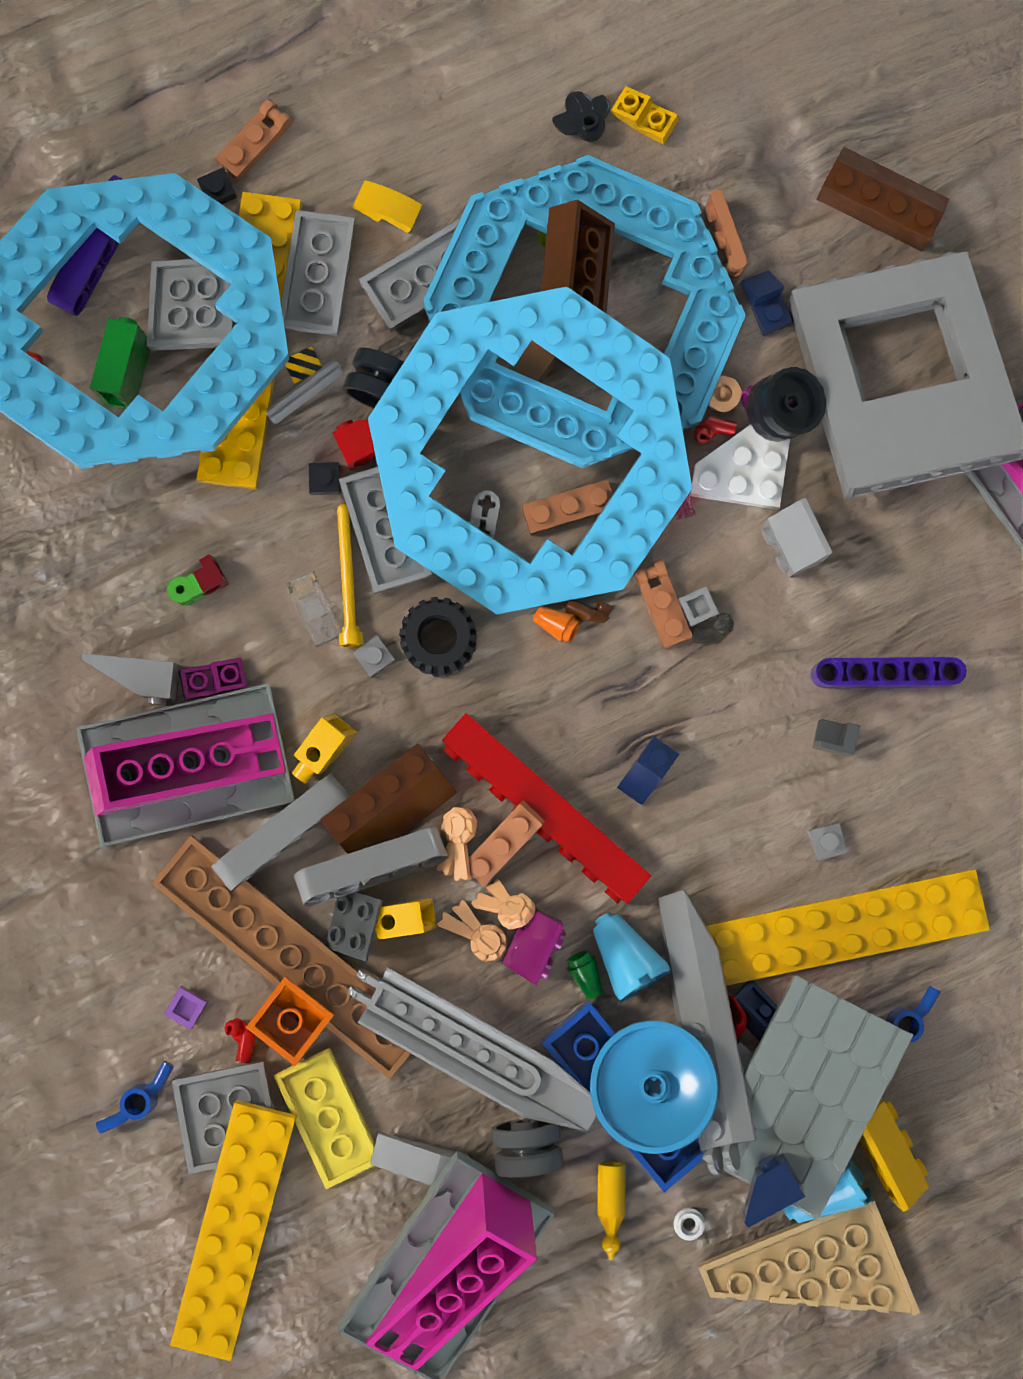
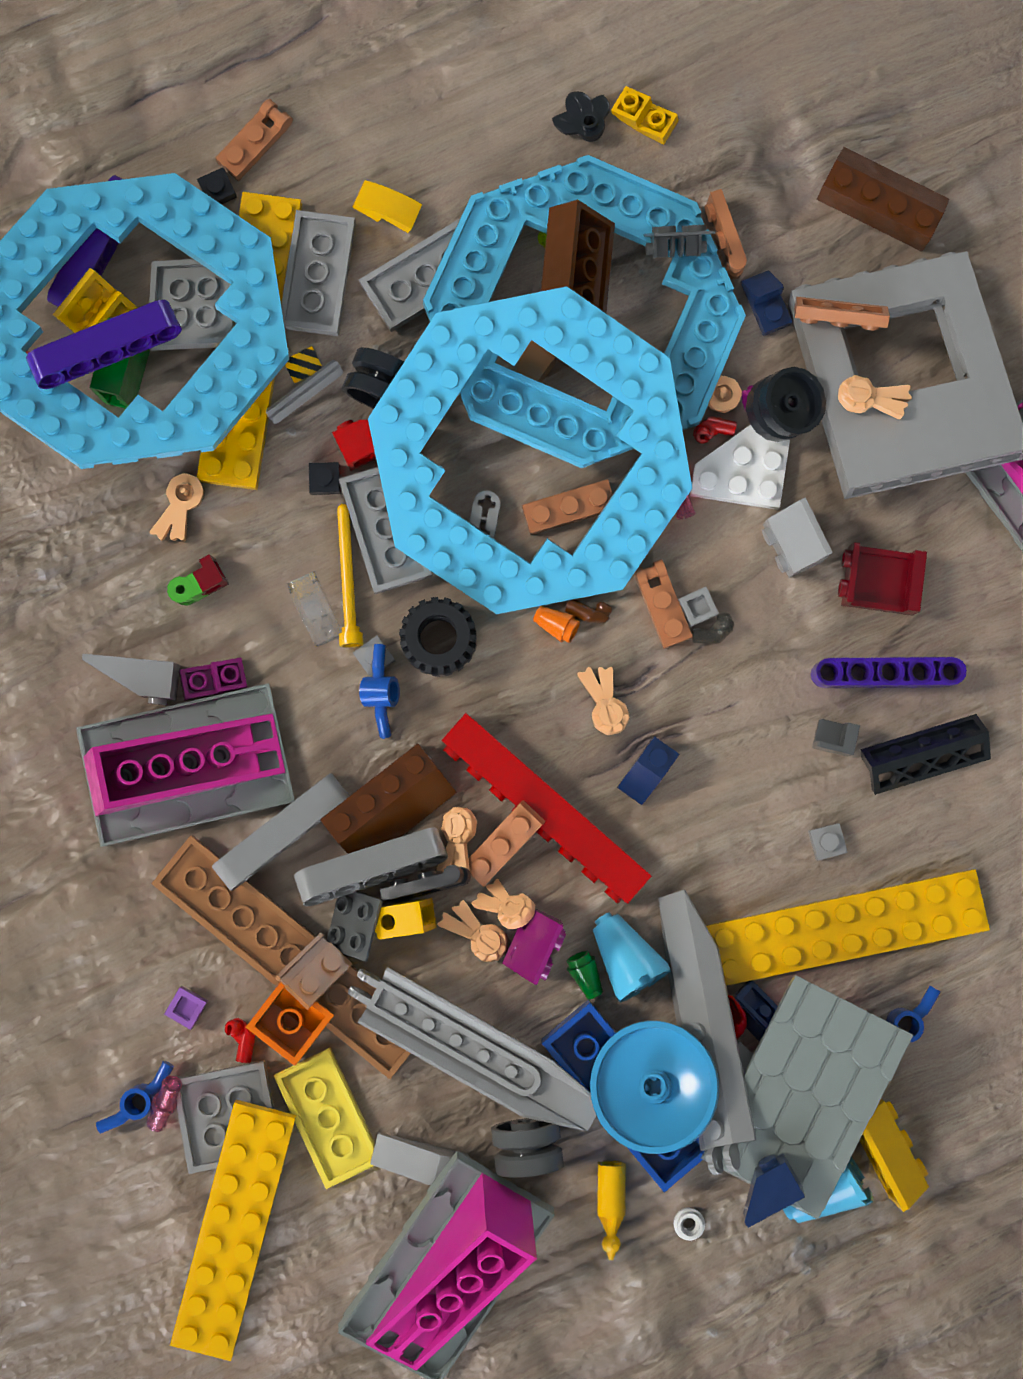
yellow torso [292,714,358,783] -> none
tan wing [697,1198,920,1315] -> none
none -> dark purple beam [26,300,182,389]
none -> yellow slope [53,268,138,333]
none -> clear pink pin [146,1076,182,1132]
none -> light nougat piece [150,473,205,542]
none -> medium nougat plate [275,932,352,1010]
none -> blue piece [359,644,400,739]
none -> black plate [380,865,471,903]
none -> light nougat piece [577,667,630,735]
none -> dark grey hinge [644,225,715,258]
none -> nougat plate [794,296,890,330]
none -> light nougat piece [838,375,912,419]
none -> dark red panel [838,542,927,616]
none -> black fence [860,714,991,795]

